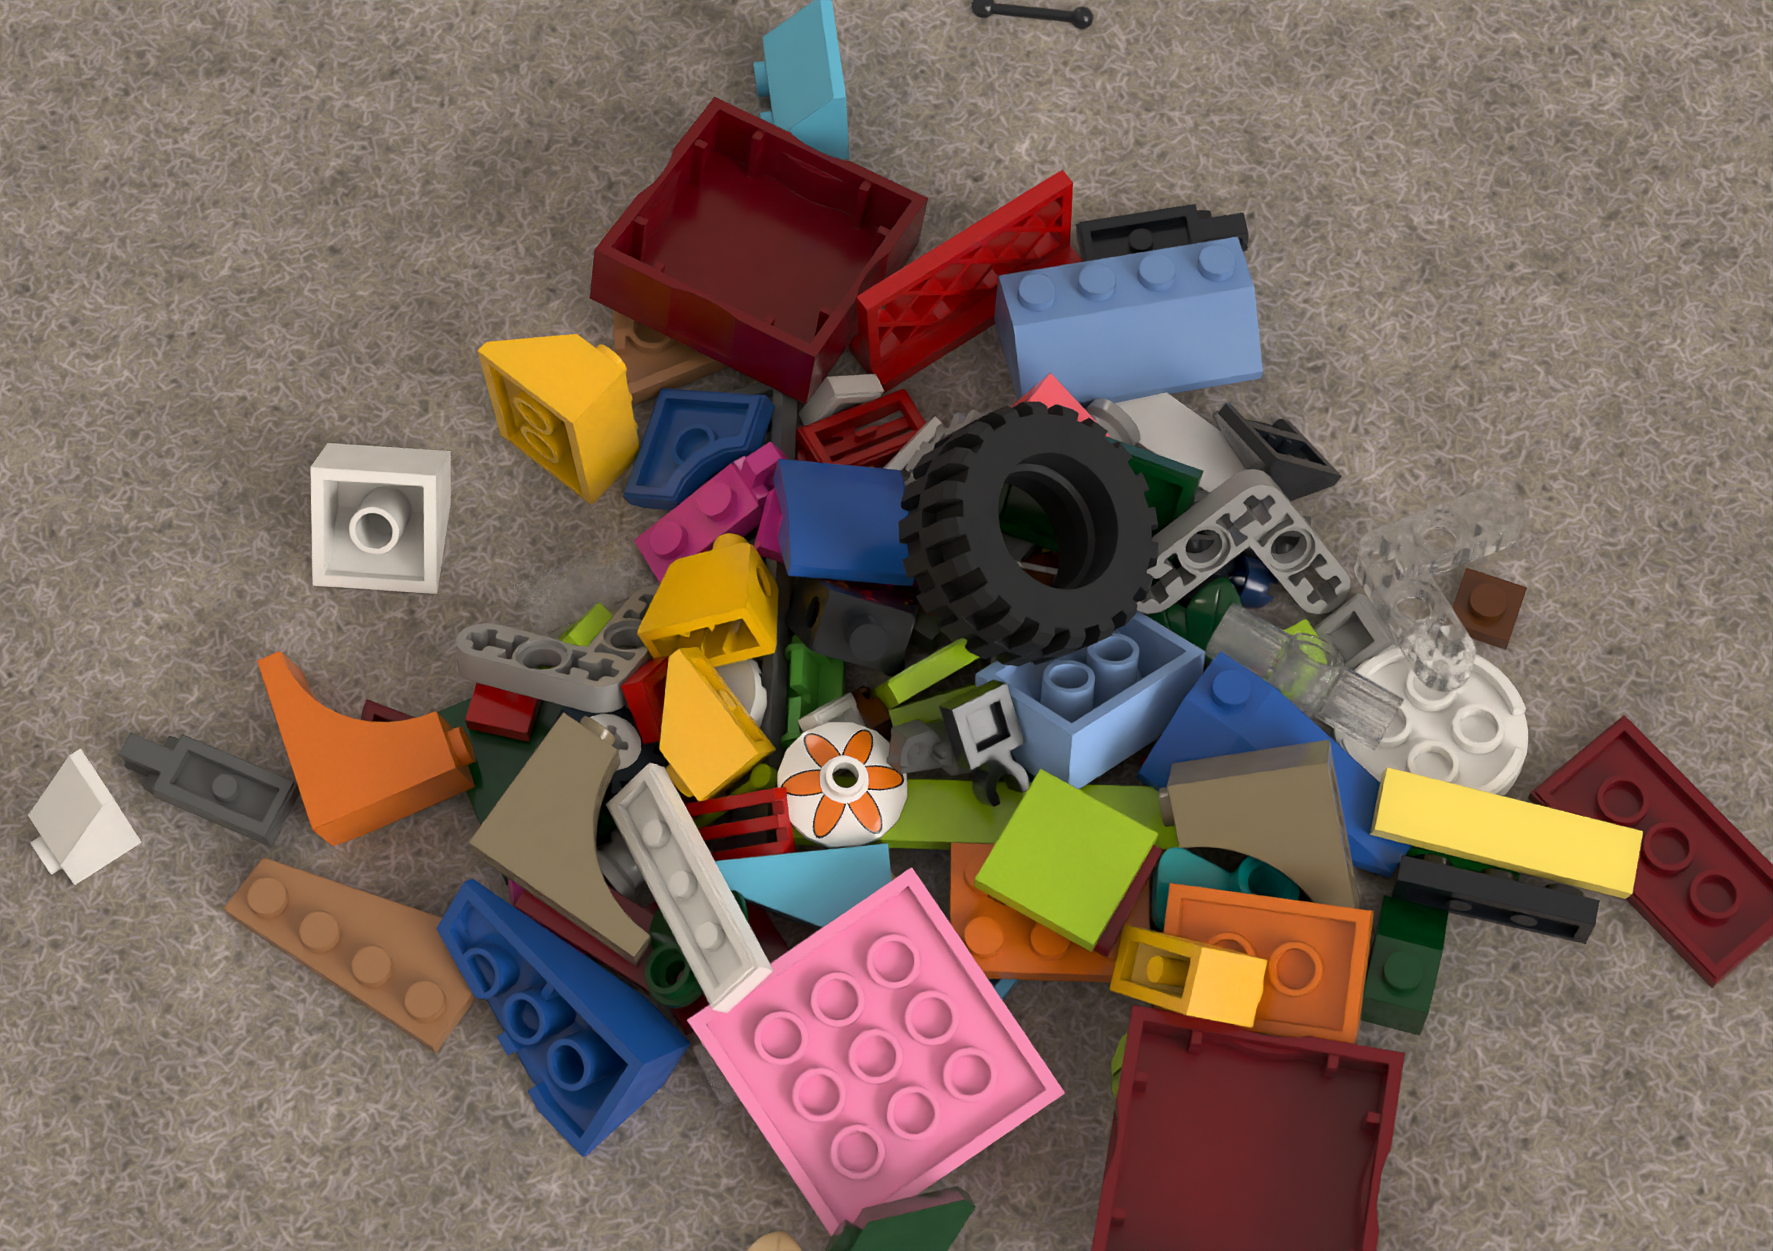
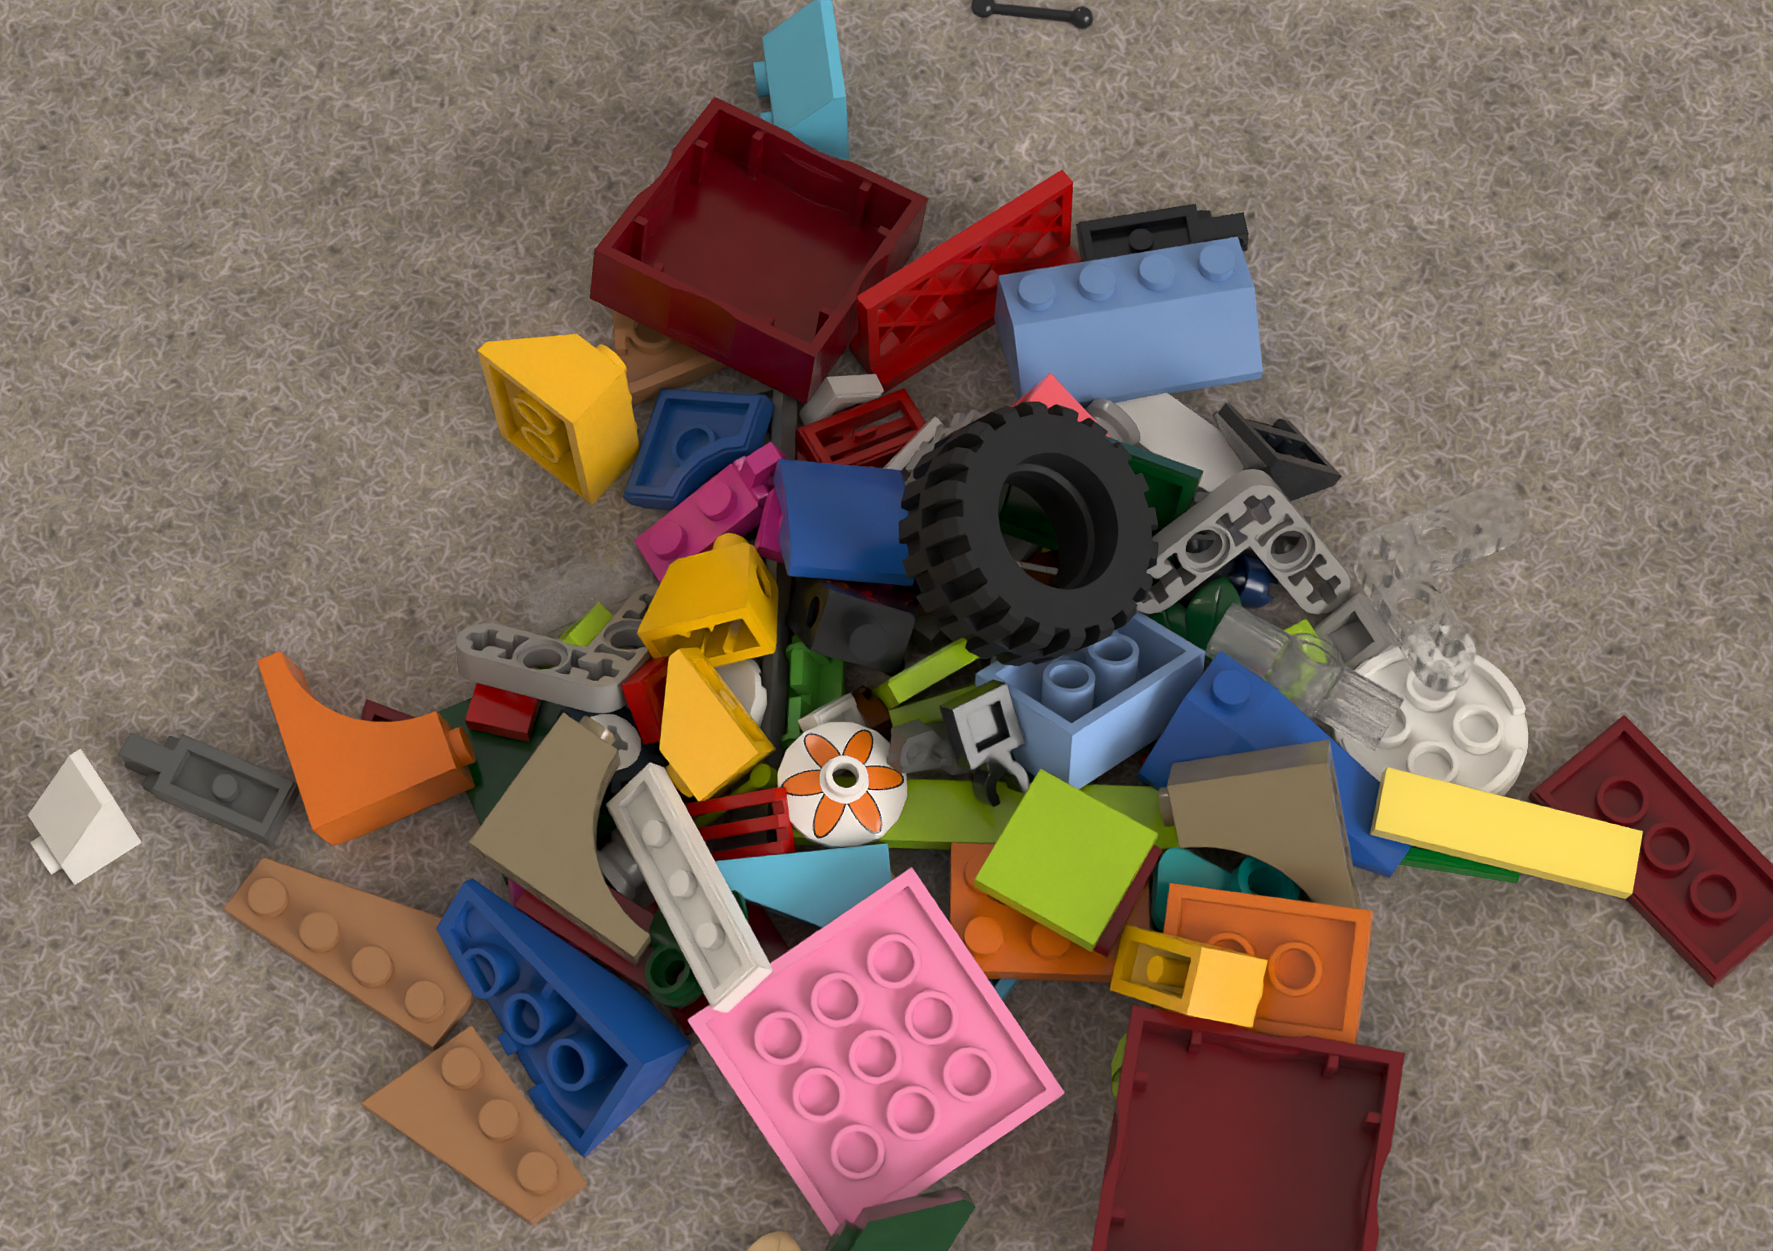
white slope [310,443,451,594] -> none
dark green slope [1360,895,1449,1036] -> none
black plate [1391,854,1600,944] -> none
reddish brown plate [1445,567,1527,650] -> none
none -> medium nougat wing [361,1025,587,1226]

